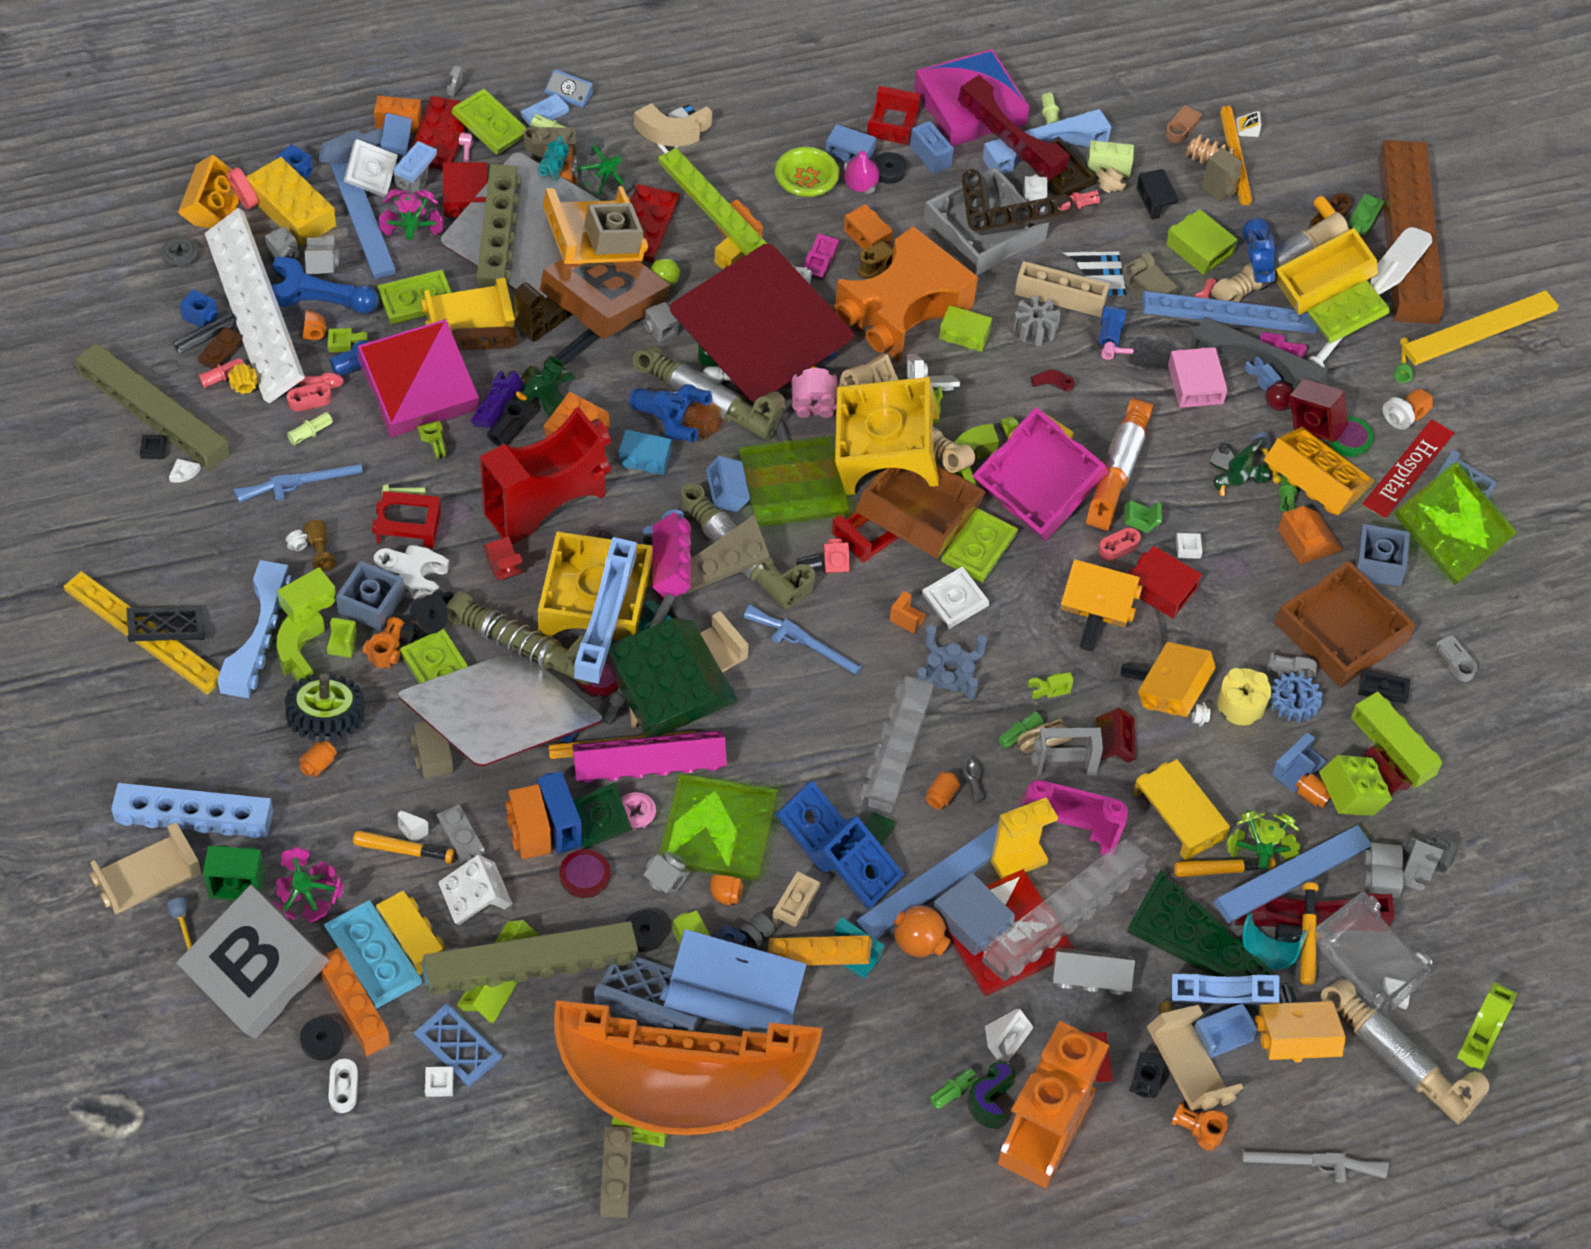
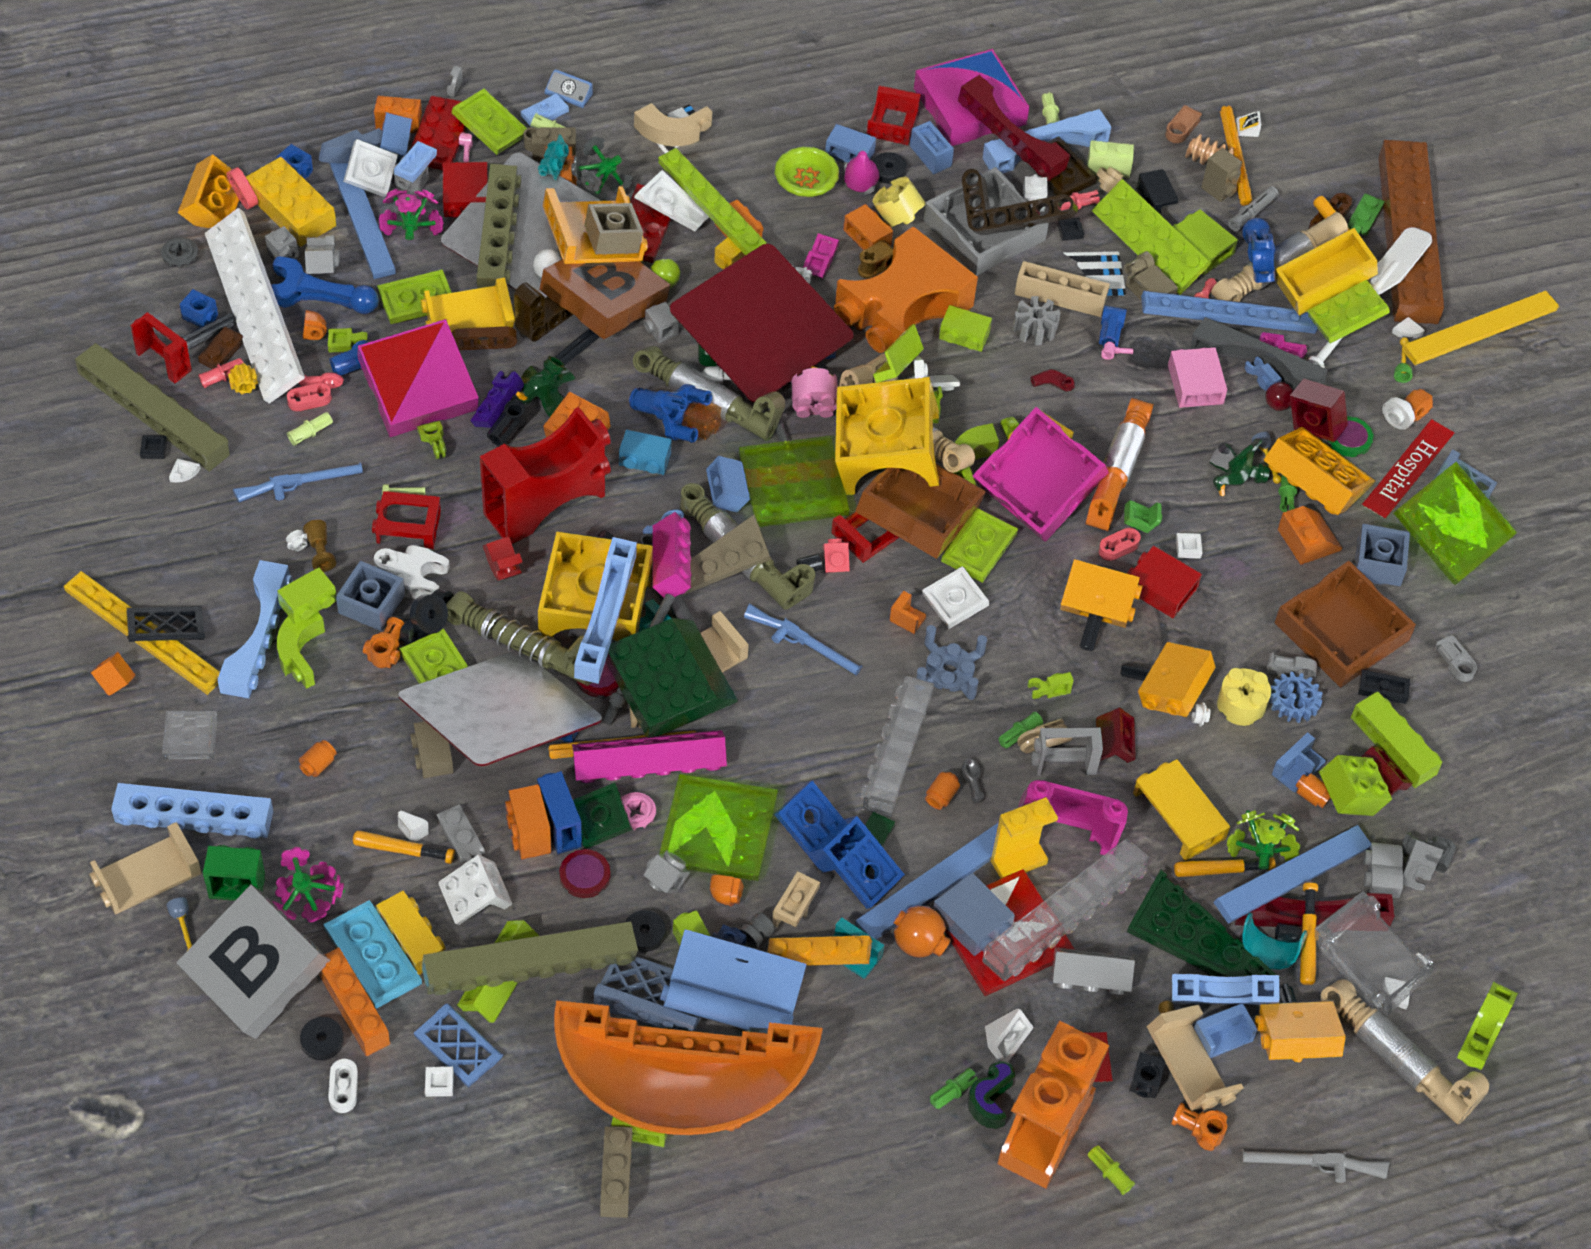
wheel [285,673,364,742] -> none
lime panel [327,618,358,658] -> none
none -> orange panel [91,652,135,696]
none -> red panel [130,312,192,384]
none -> clear plate [162,711,218,759]
none -> white piece [533,249,562,278]
none -> white wing [634,170,709,232]
none -> light yellow brick [872,177,925,228]
none -> lime panel [873,324,924,383]
none -> black tile [1057,217,1084,241]
none -> lime axle [1087,1145,1135,1195]
none -> lime plate [1091,179,1211,295]
none -> light grey pin [1228,186,1279,231]
none -> white tile [1392,317,1425,339]

